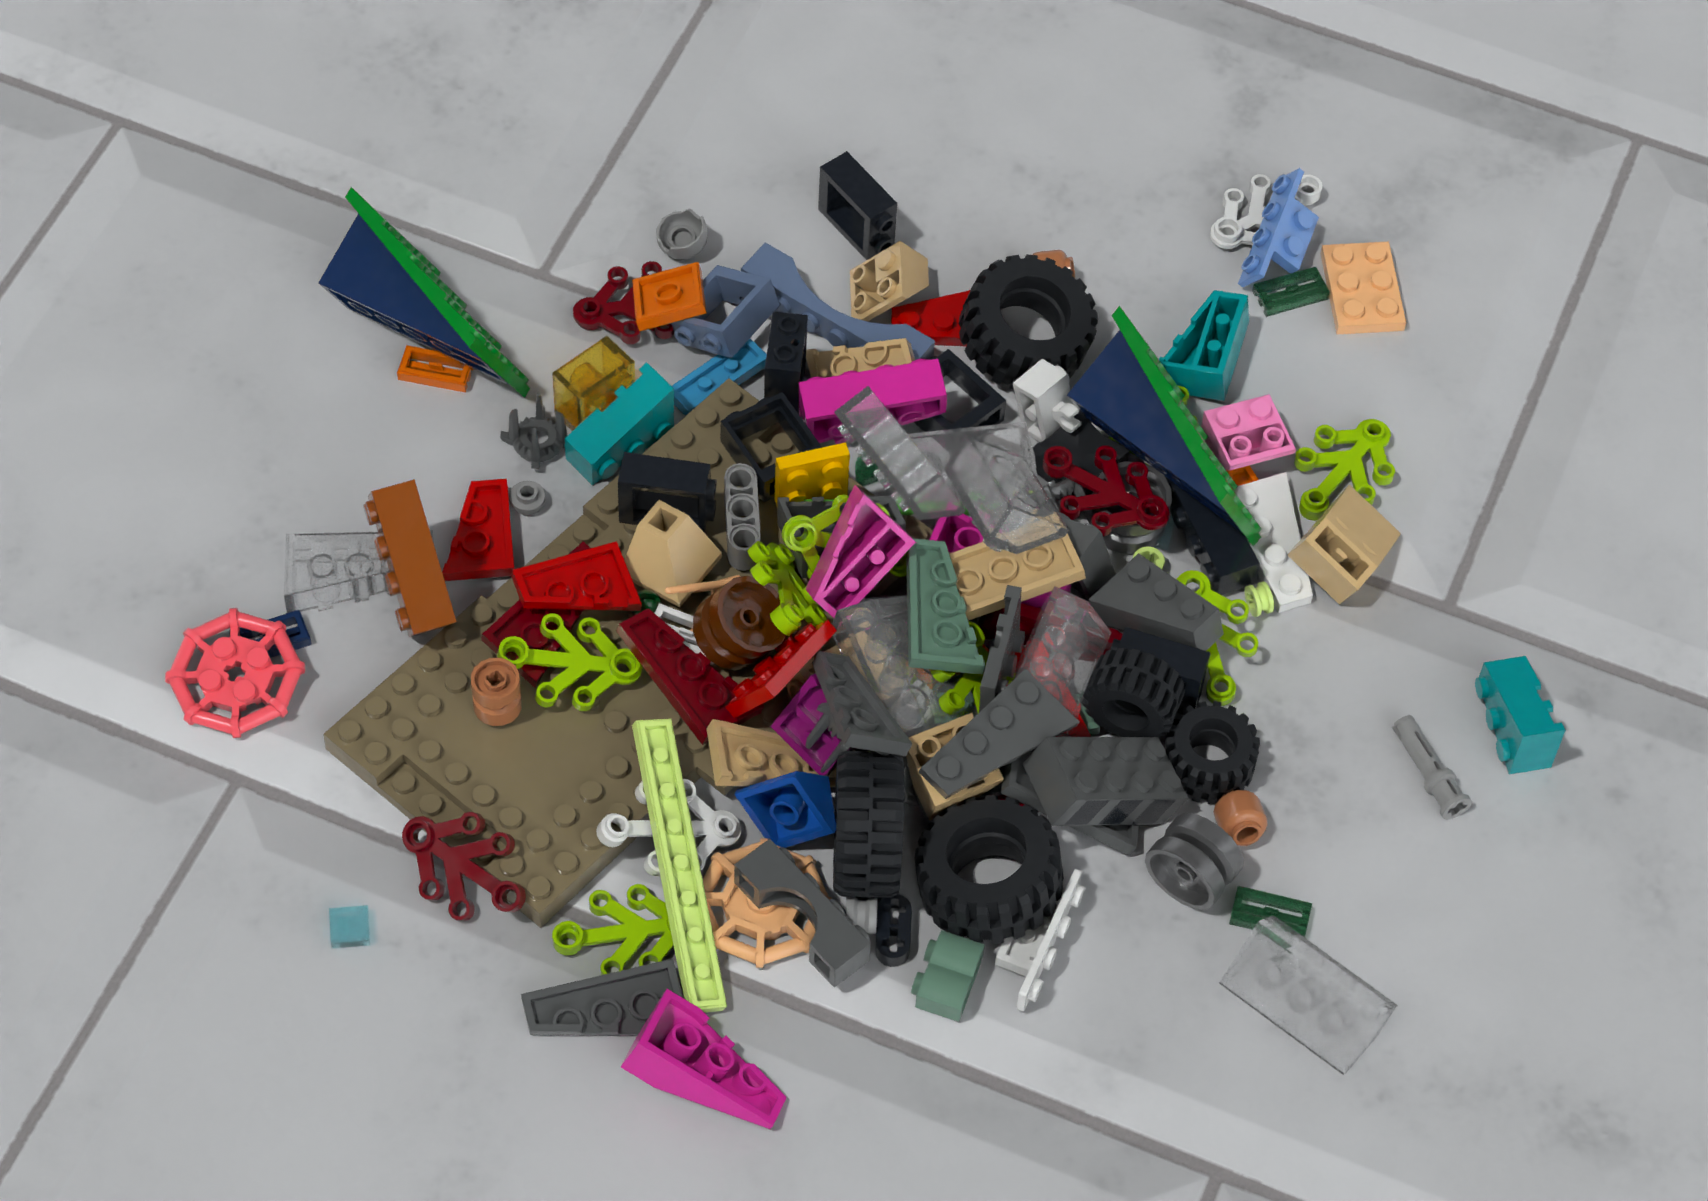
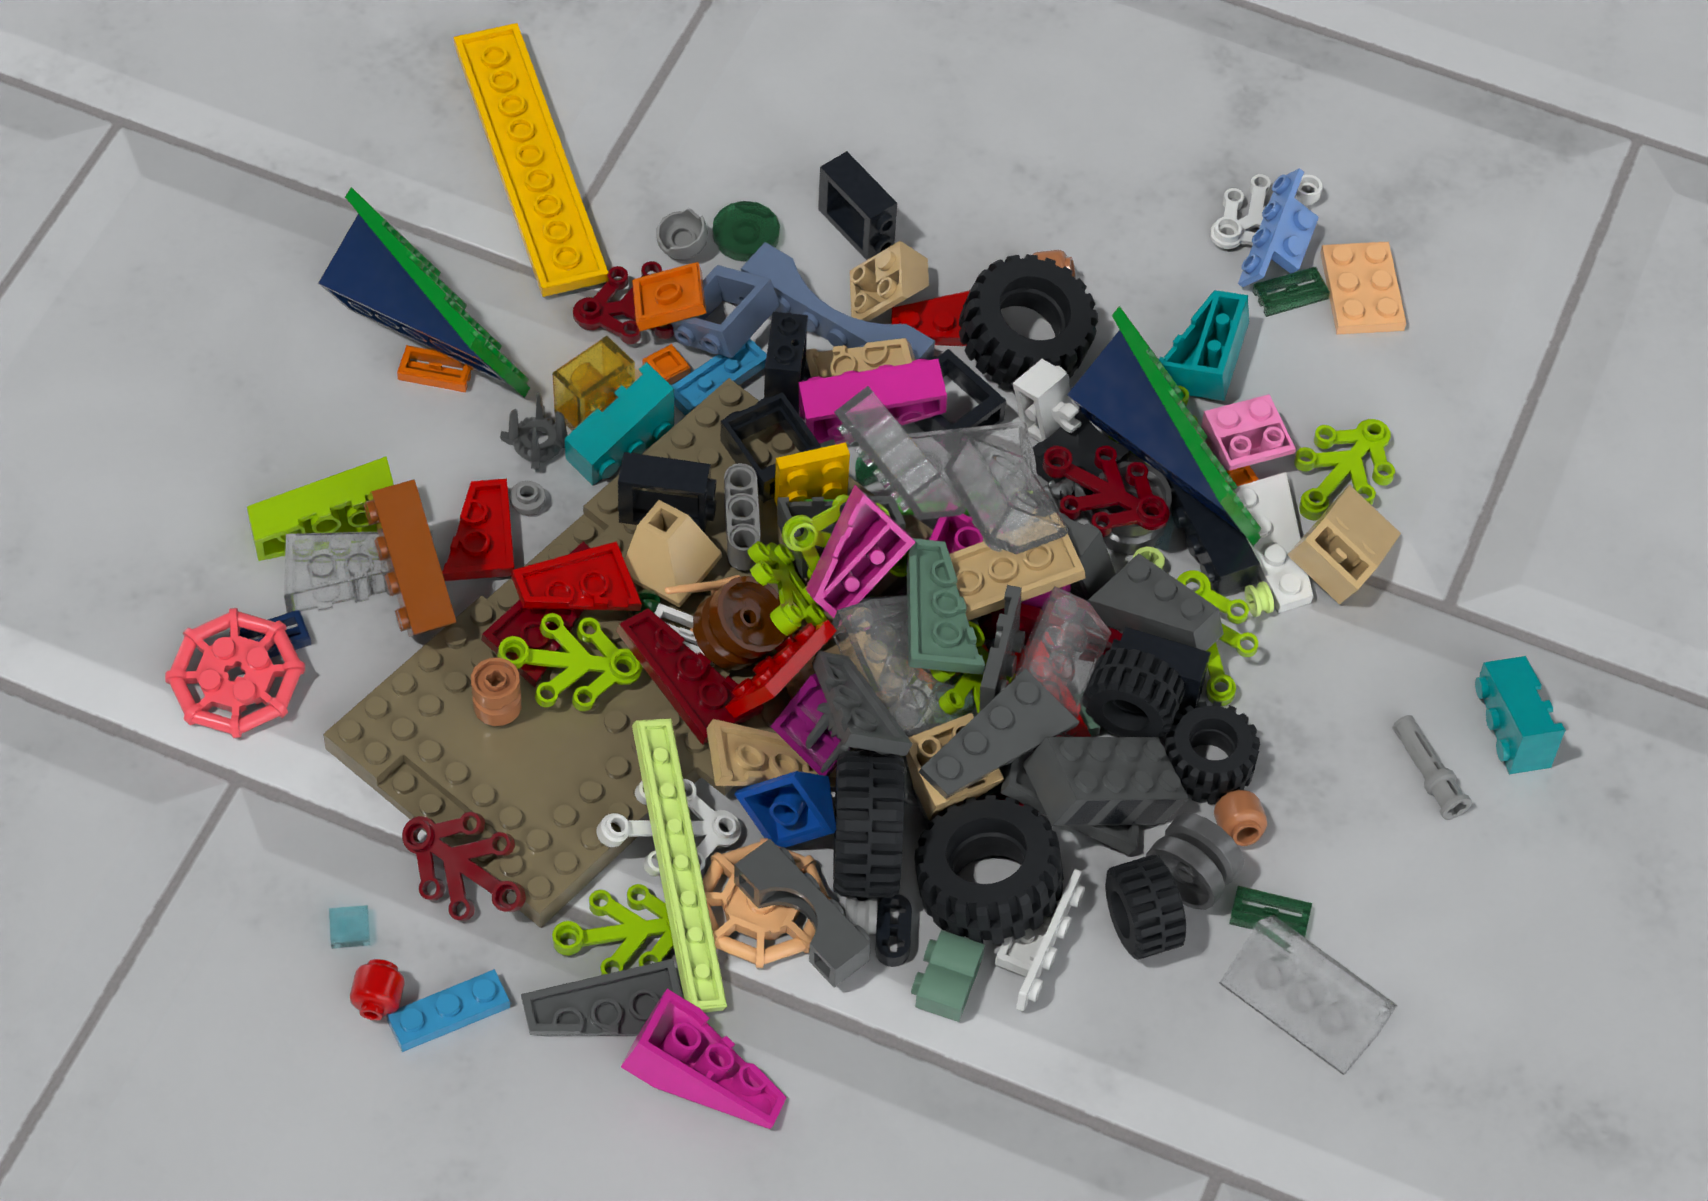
none -> lime wedge [247,456,394,561]
none -> red head [350,959,405,1021]
none -> dark azure plate [386,969,510,1052]
none -> yellow plate [453,23,608,297]
none -> orange tile [642,344,691,385]
none -> clear green tile [712,201,780,261]
none -> black tyre [1105,854,1186,960]

